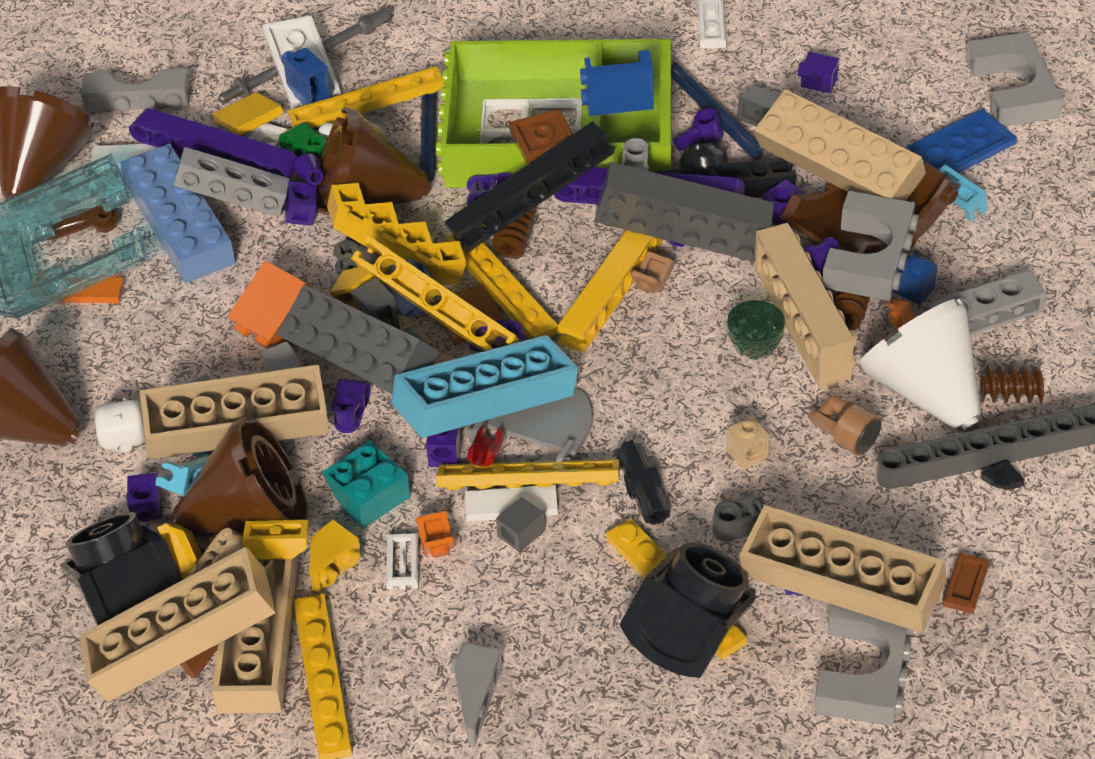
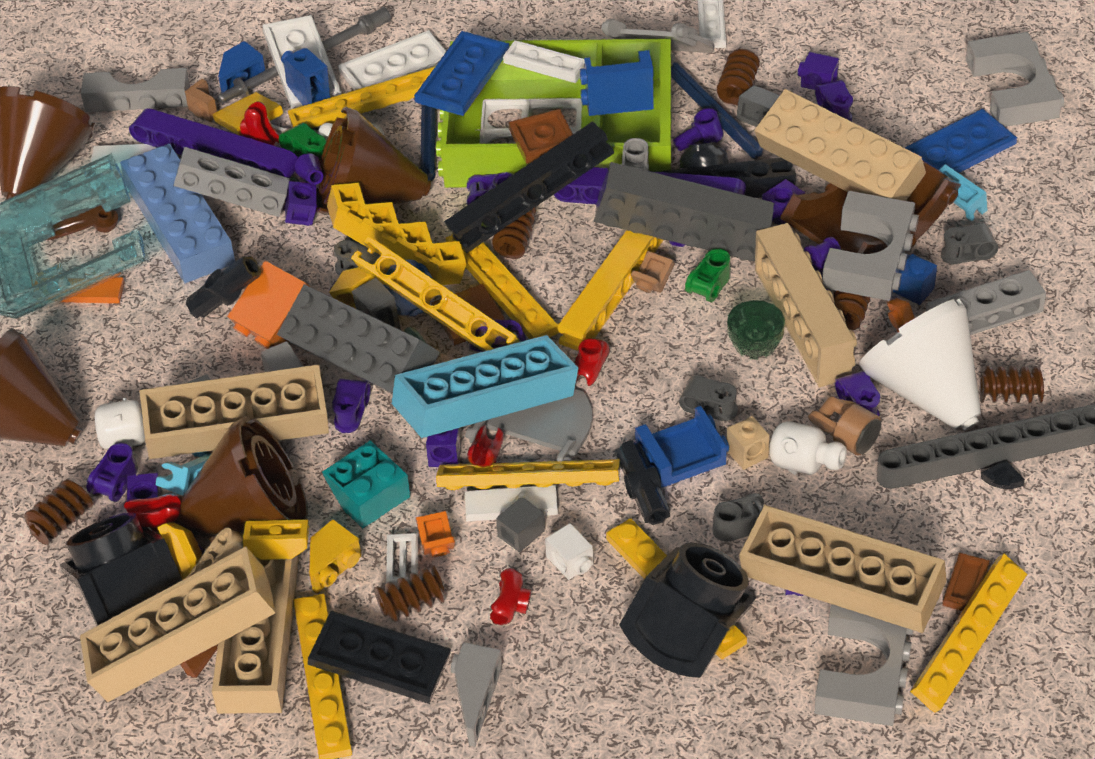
none -> reddish brown piece [24,480,93,545]
none -> dark purple piece [86,443,138,502]
none -> red piece [124,494,181,532]
none -> medium nougat bracket [185,79,217,122]
none -> black piece [185,256,261,318]
none -> blue slope [218,41,265,93]
none -> red piece [240,101,279,146]
none -> black tile [307,611,451,704]
none -> white tile [338,30,446,91]
none -> reddish brown piece [374,564,445,622]
none -> blue tile [414,31,509,116]
none -> red piece [490,568,532,625]
none -> white tile [503,40,585,83]
none -> white brick [545,523,594,580]
none -> red piece [574,338,610,386]
none -> light grey piece [601,19,715,53]
none -> blue panel [635,406,729,488]
none -> dark grey piece [679,375,738,421]
none -> green piece [685,249,730,303]
none -> reddish brown piece [717,49,760,105]
none -> white piece [769,421,847,475]
none -> dark purple piece [815,80,853,122]
none -> dark purple piece [835,371,881,417]
none -> yellow plate [910,554,1028,712]
none -> dark grey piece [941,223,998,265]

